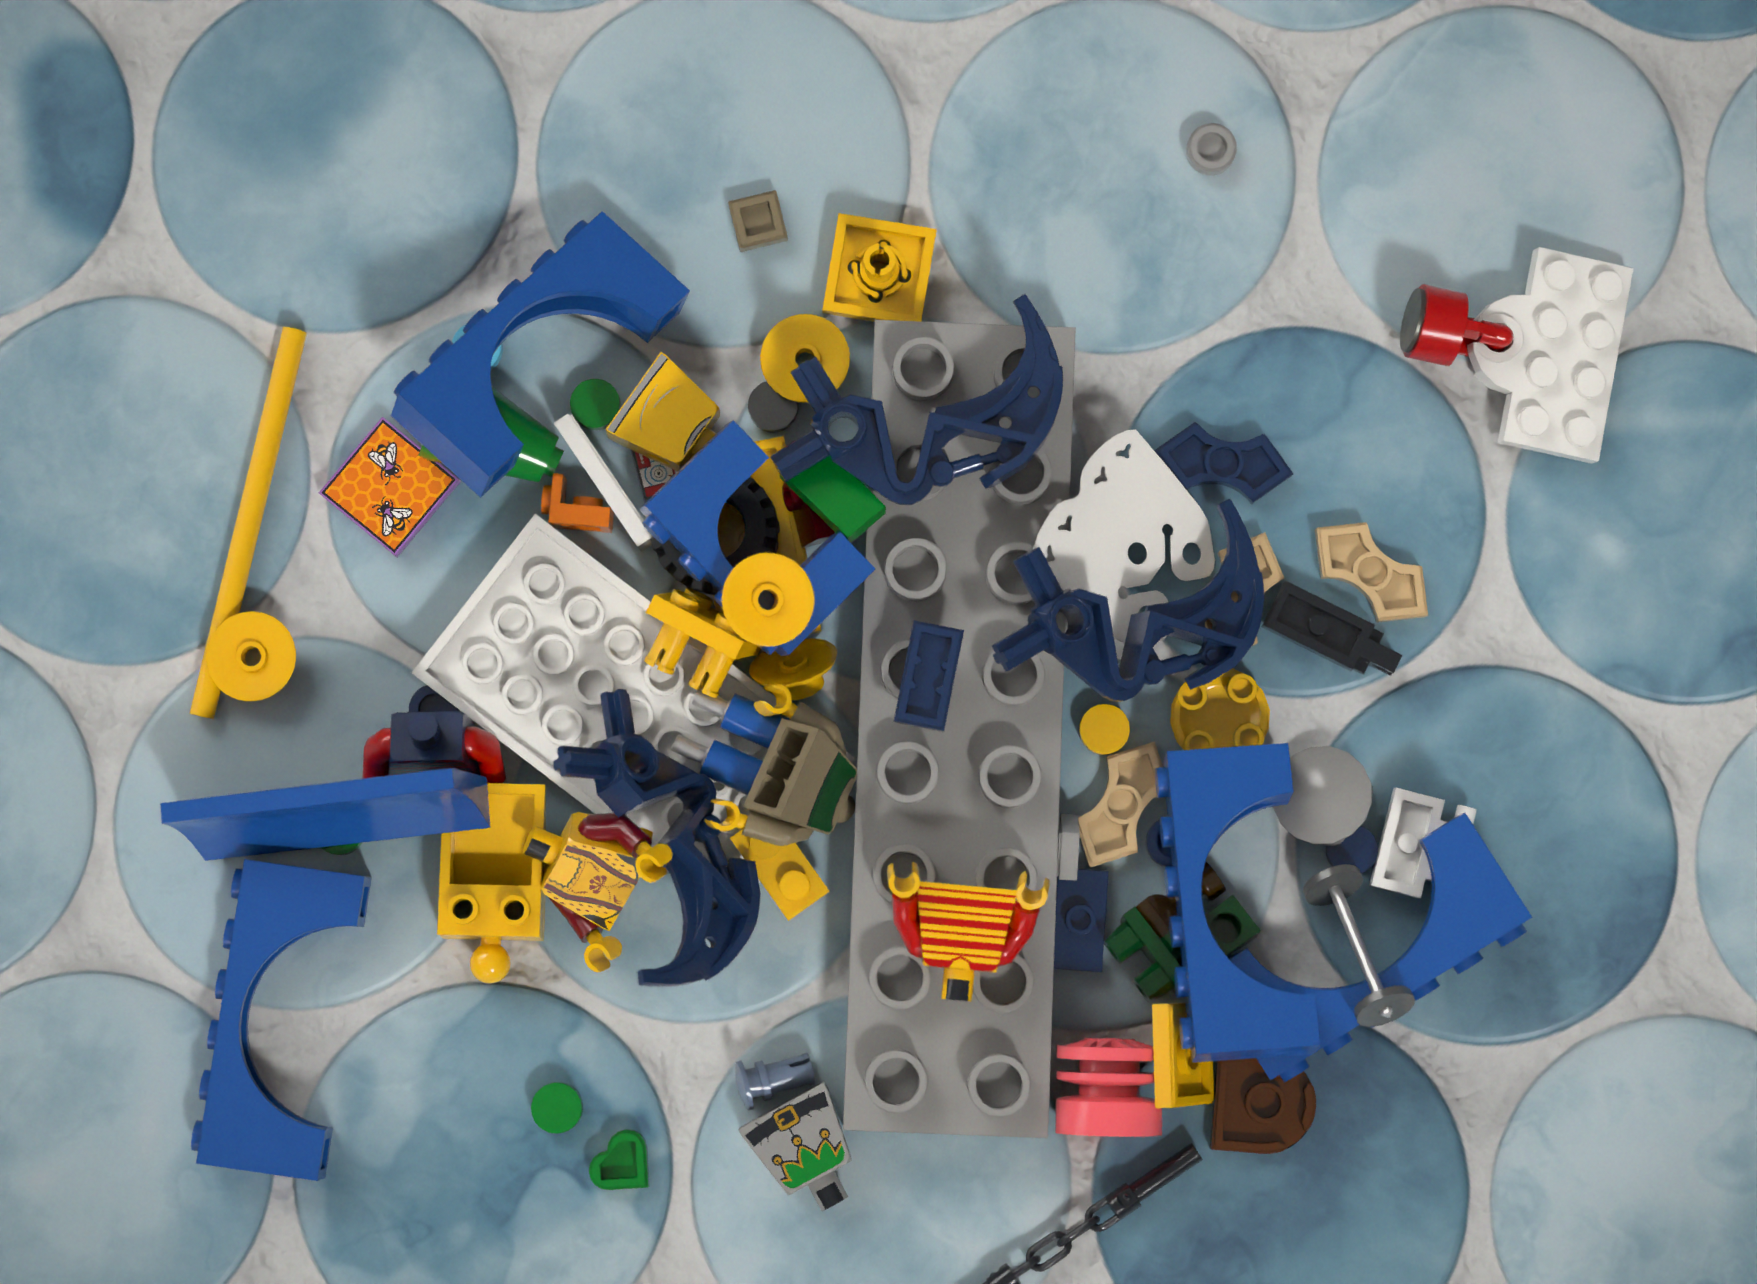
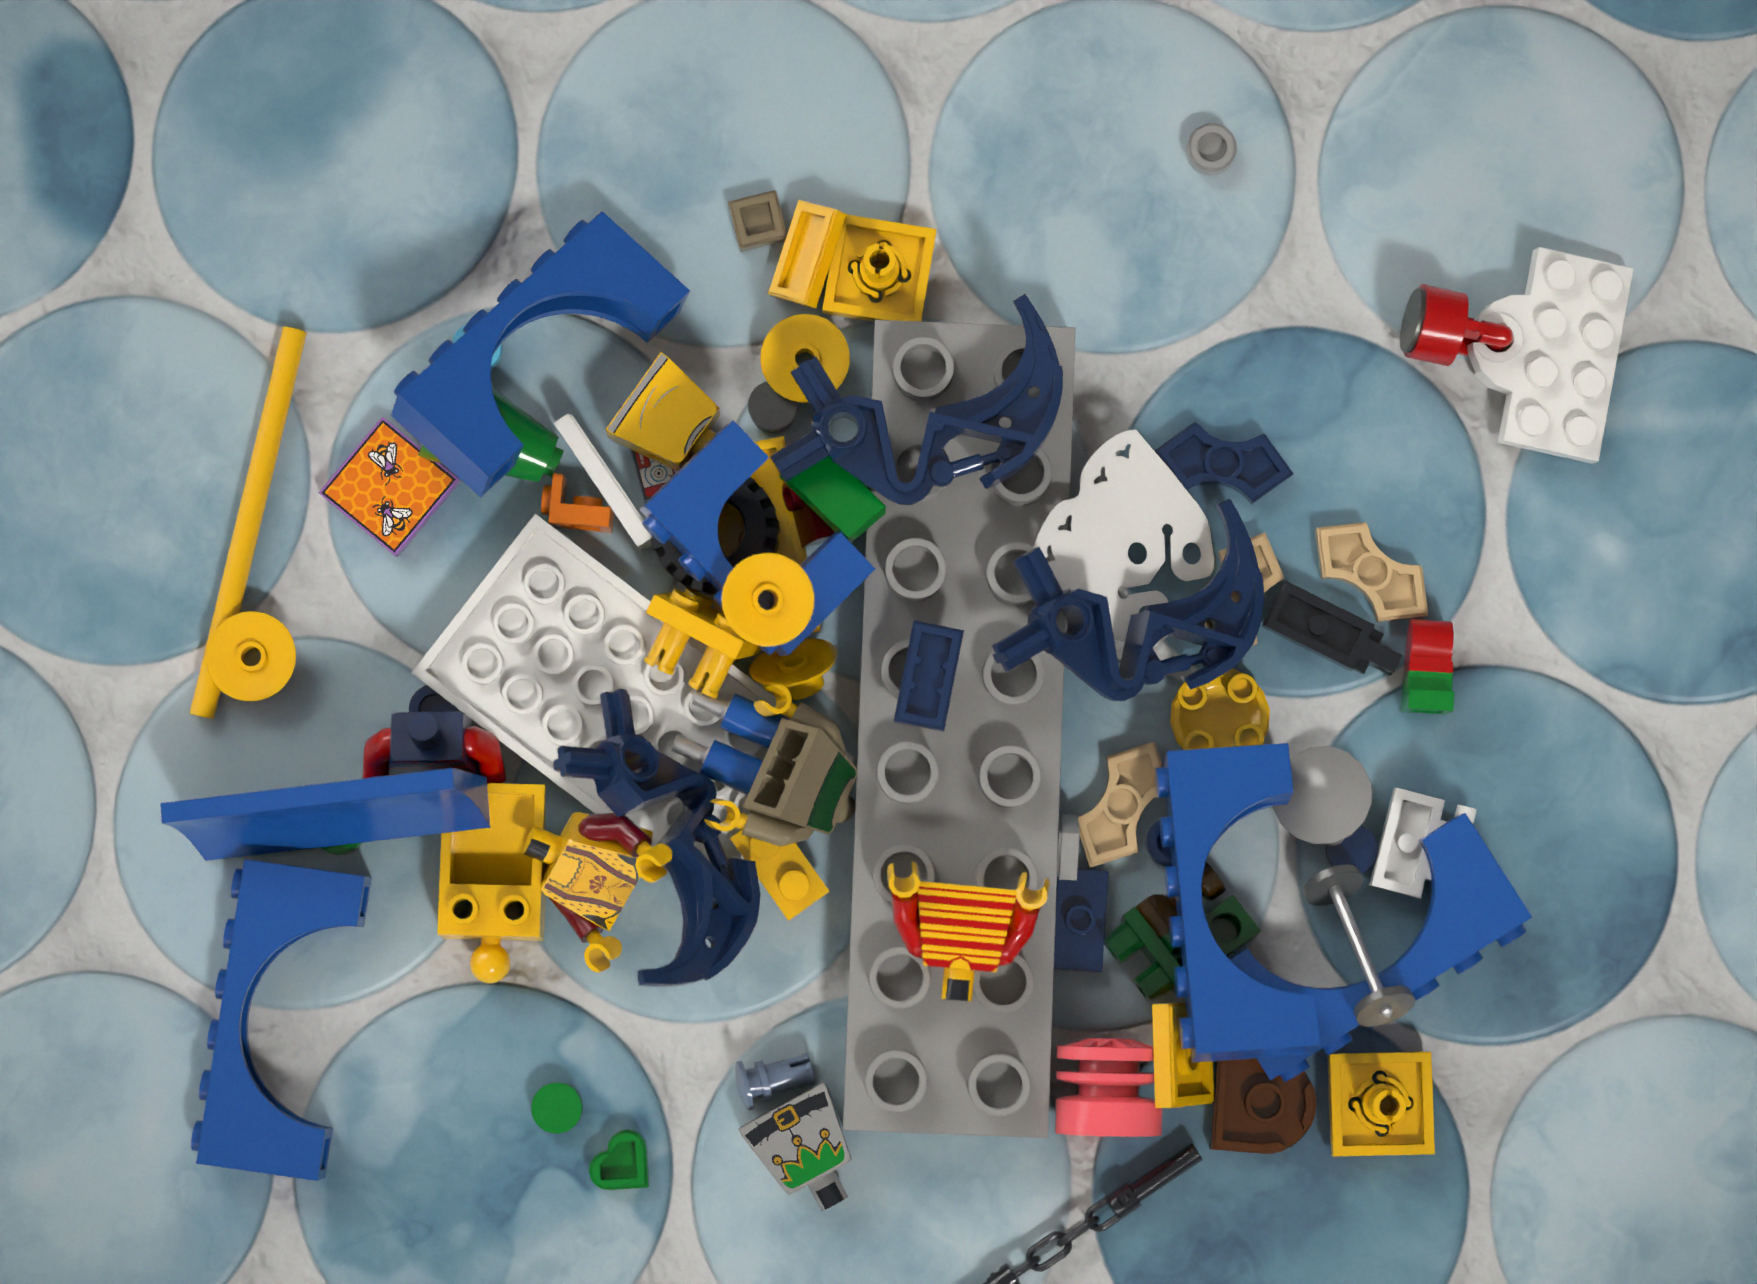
green tile [570,379,621,430] -> none
yellow tile [1079,704,1130,755] -> none
none -> yellow tile [768,200,847,309]
none -> yellow plate [1327,1051,1435,1157]
none -> leg [1400,619,1454,715]

